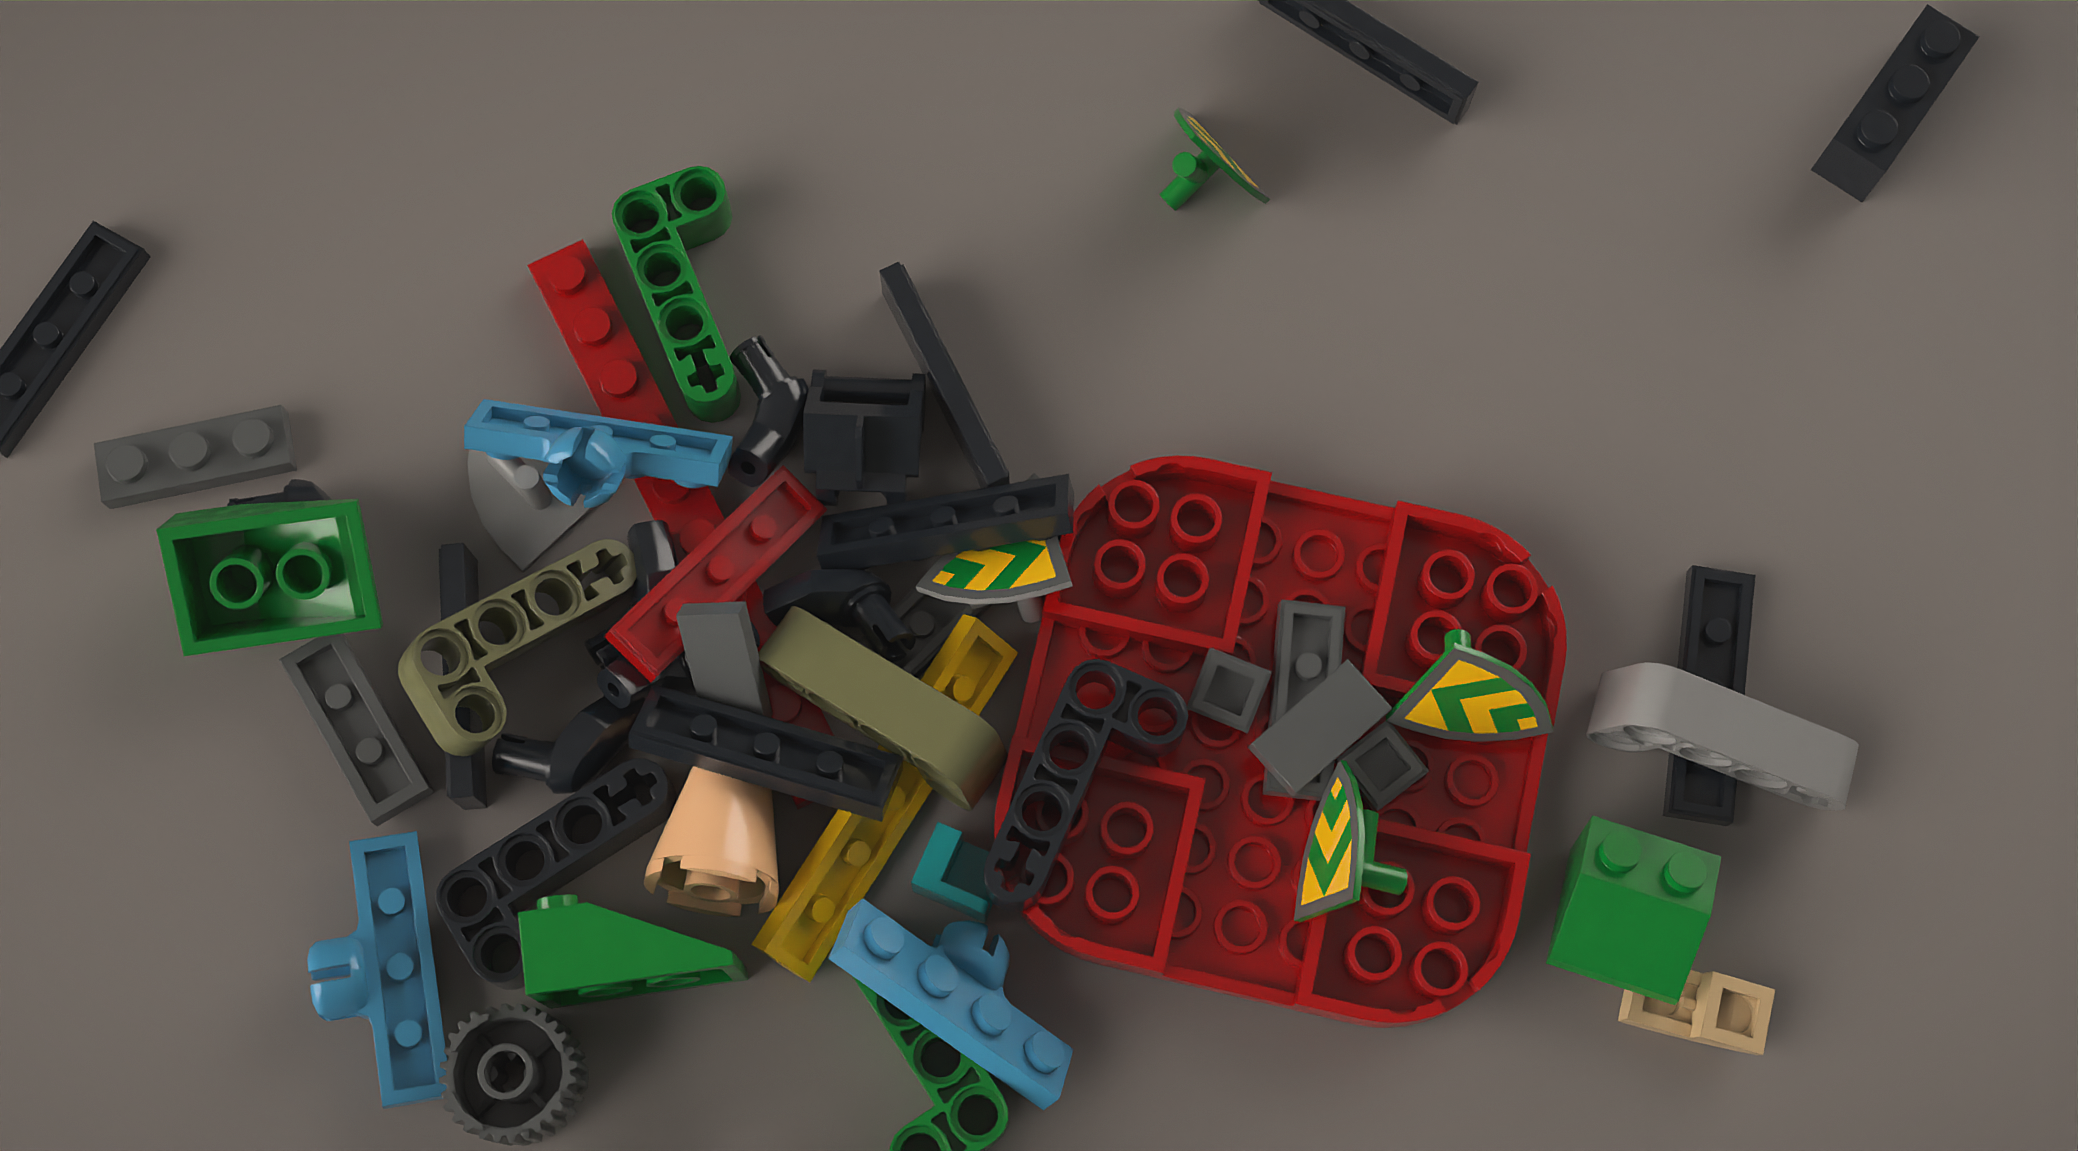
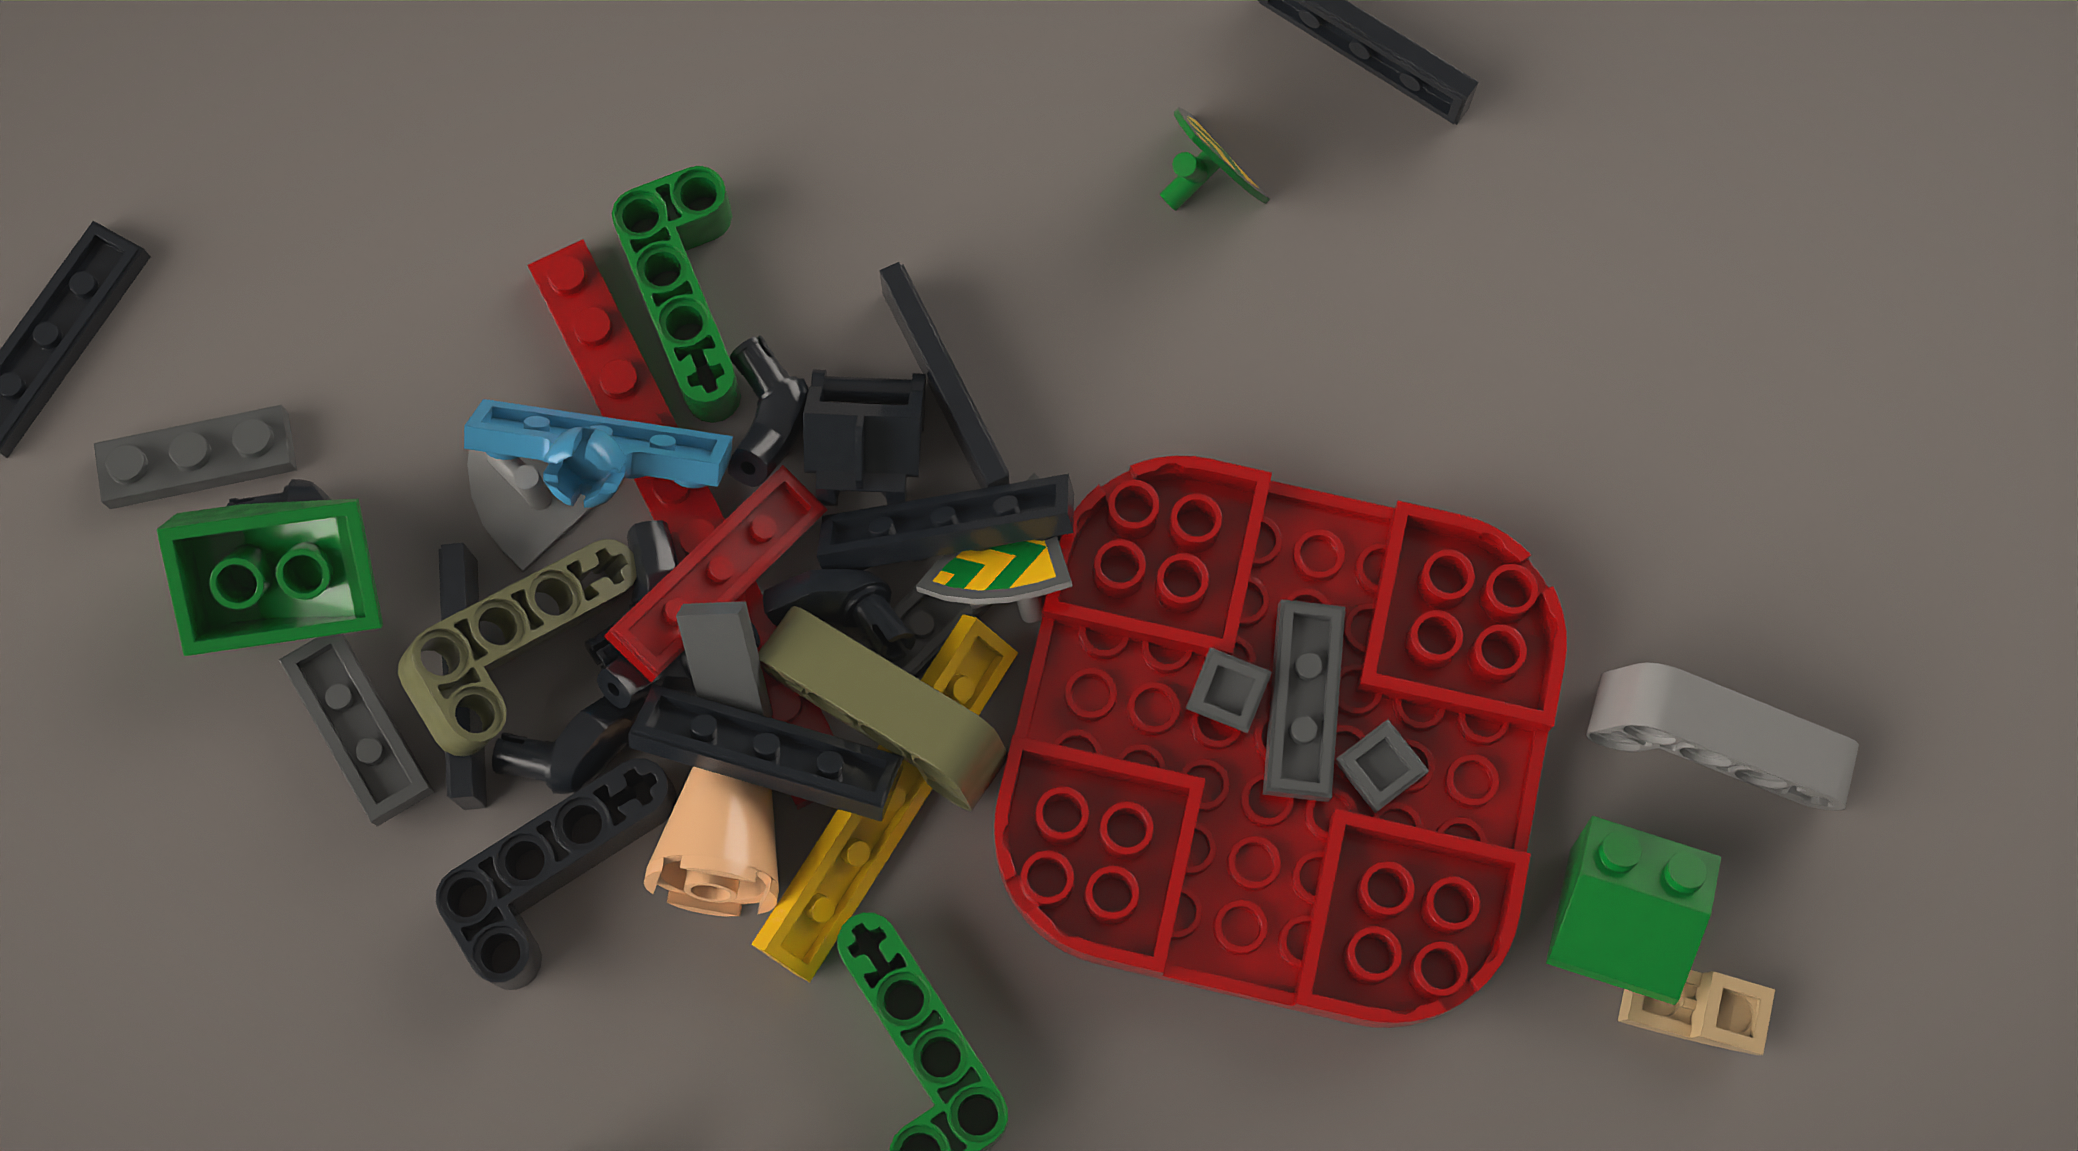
dark azure plate [307,831,447,1109] -> none
dark grey brick [439,1003,589,1146] -> none
green slope [518,894,748,1009] -> none
dark azure plate [828,898,1074,1110] -> none
teal panel [911,822,1000,923] -> none
black beam [984,659,1188,912] -> none
dark grey tile [1248,659,1392,797] -> none
shield [1294,760,1408,922] -> none
shield [1386,629,1553,742] -> none
black tile [1663,565,1756,826] -> none
black brick [1811,4,1980,202] -> none

